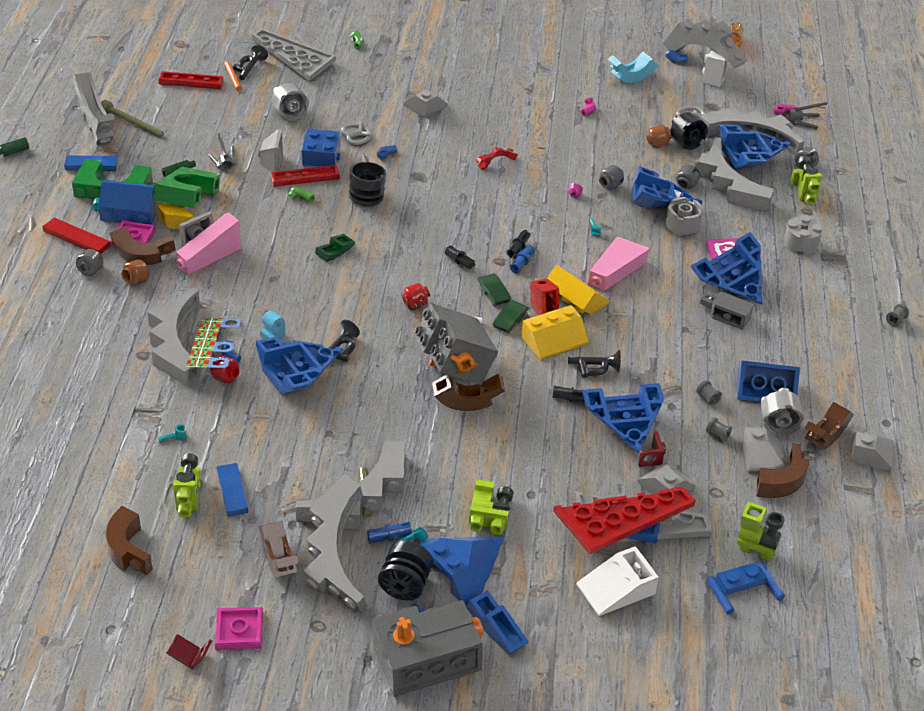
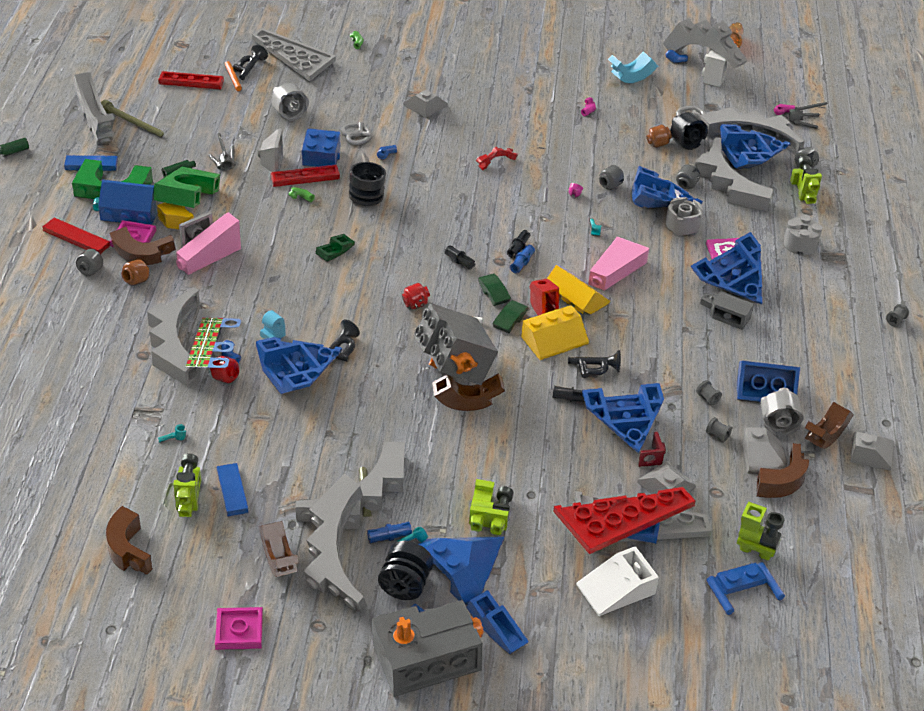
dark red bracket [166,634,212,670] -> none

